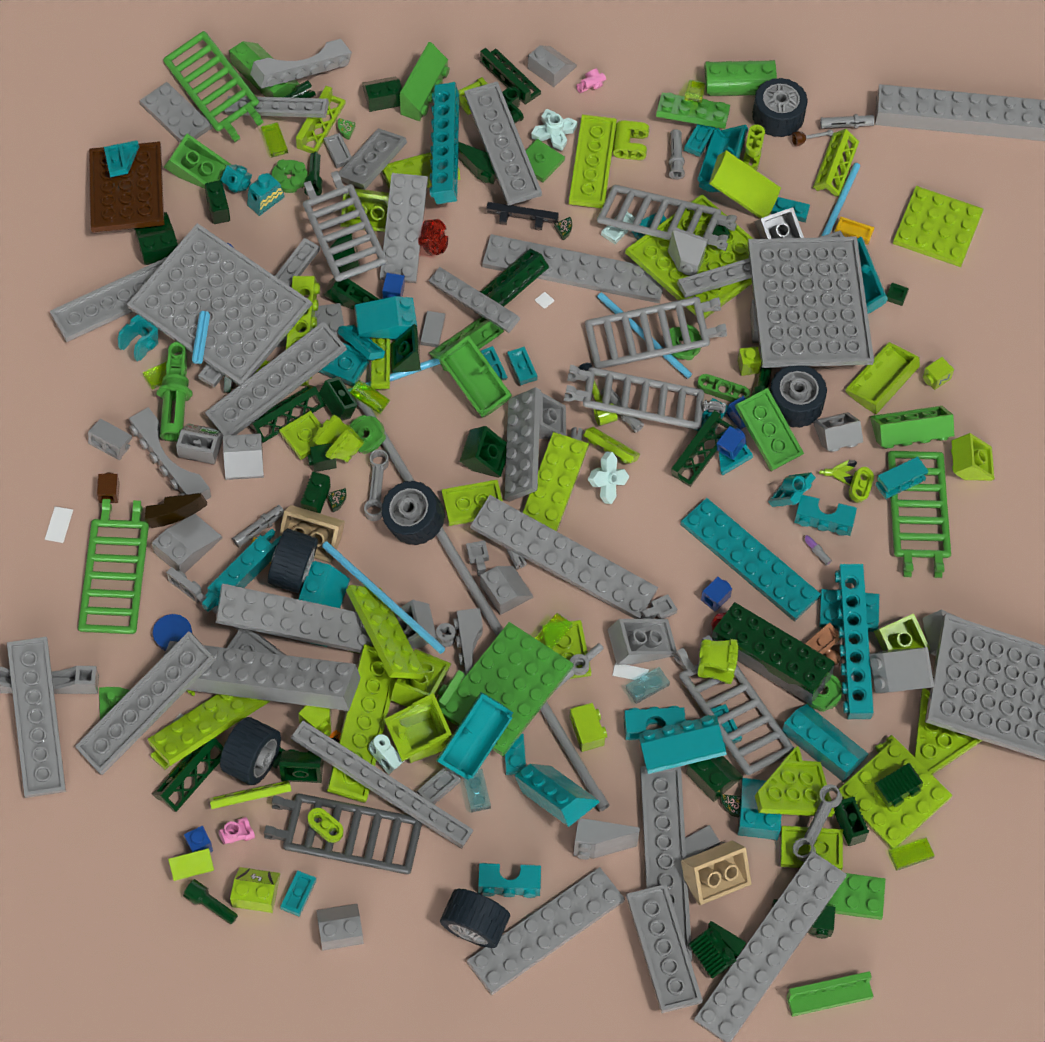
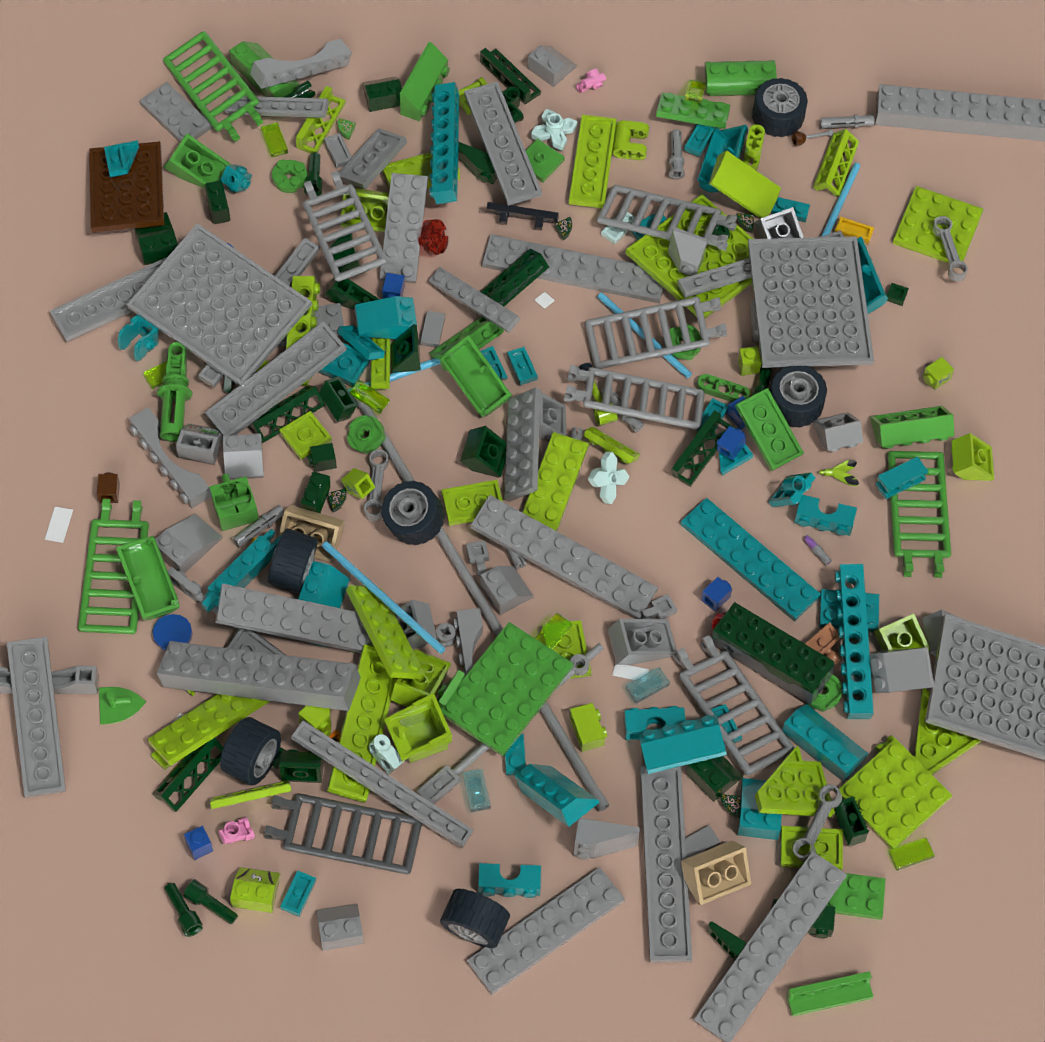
light grey plate [75,631,217,775] -> none
light grey hinge [88,418,132,460] -> none
dark brown slope [145,493,207,528] -> none
lime hinge [168,848,214,881] -> none
medium azure axle [192,311,210,364] -> none
teal torso [247,173,285,216] -> none
lime plate [308,808,343,843] -> none
lime piece [313,415,364,463] -> none
teal container [436,692,513,780] -> none
light grey plate [626,884,703,1013] -> none
dark green brick [688,926,737,979] -> none
lime piece [697,639,738,684] -> none
light grey piece [703,400,726,413] -> none
lime slope [845,342,920,414] -> none
lime plate [849,467,874,503] -> none
dark green brick [875,763,923,808] -> none
none -> bright green container [116,536,180,620]
none -> dark green piece [164,882,203,937]
none -> bright green piece [209,474,259,531]
none -> lime brick [341,468,375,499]
none -> dark green tile [736,213,754,233]
none -> light grey piece [933,216,968,281]

